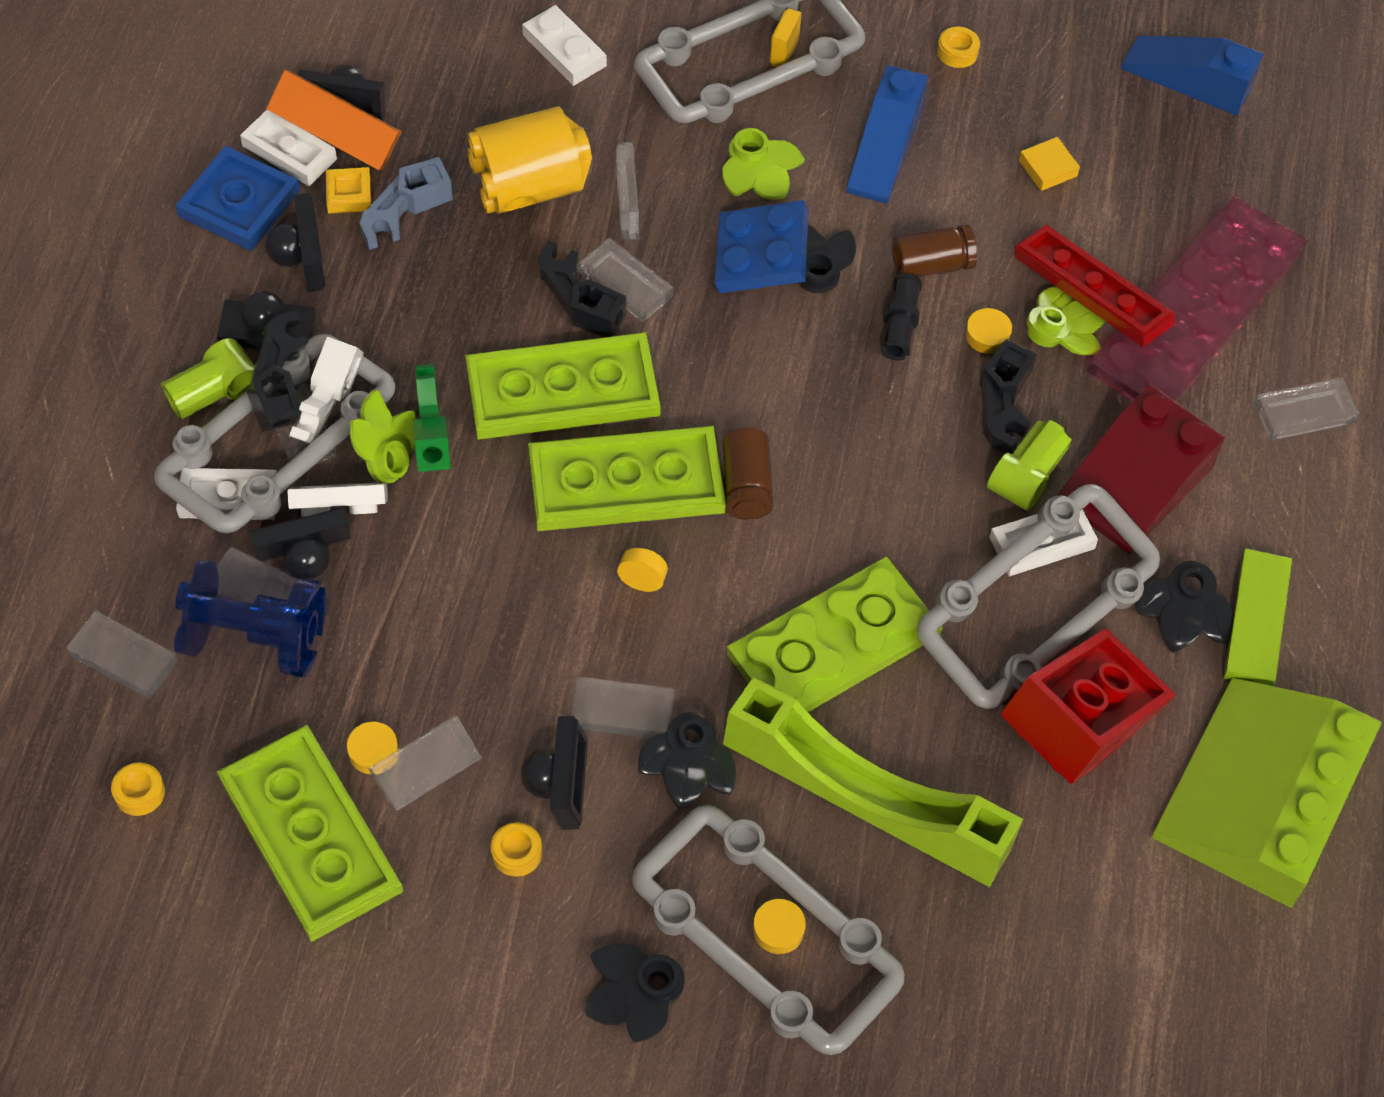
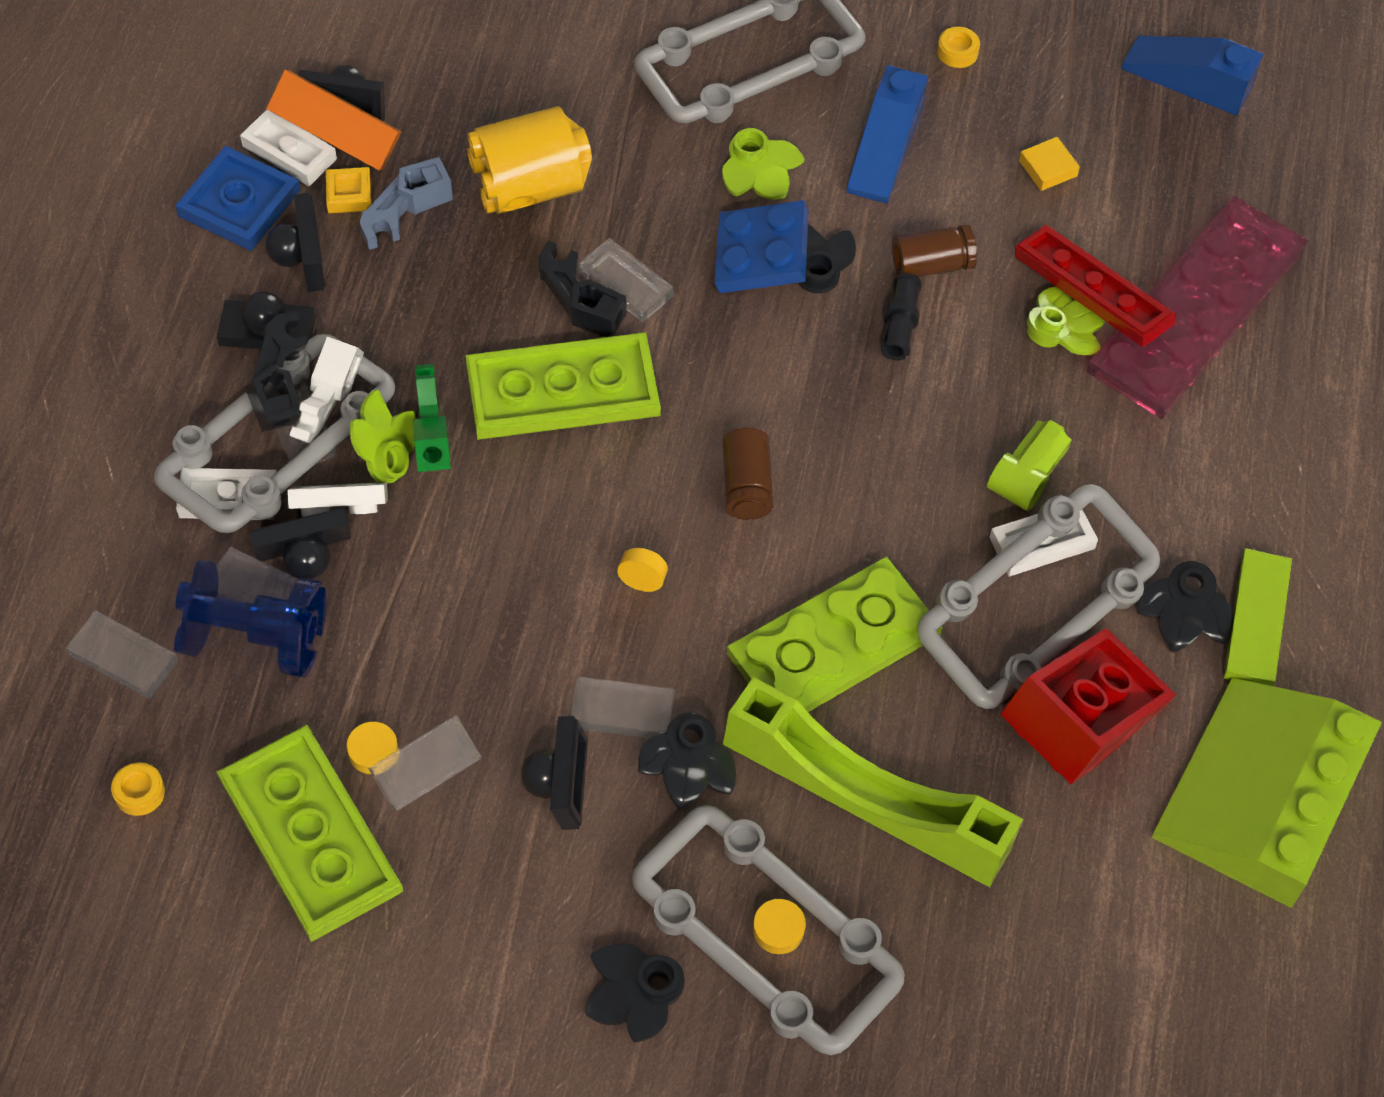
lime piece [160,338,255,419] -> none
yellow tile [491,822,542,877] -> none
white plate [522,5,607,86] -> none
lime piece [528,426,726,531] -> none
clear tile [616,142,639,239] -> none
yellow tile [770,8,802,67] -> none
yellow tile [965,308,1012,354] -> none
black piece [980,339,1037,454] -> none
dark red slope [1057,384,1225,555] -> none
clear tile [1254,377,1360,440] -> none

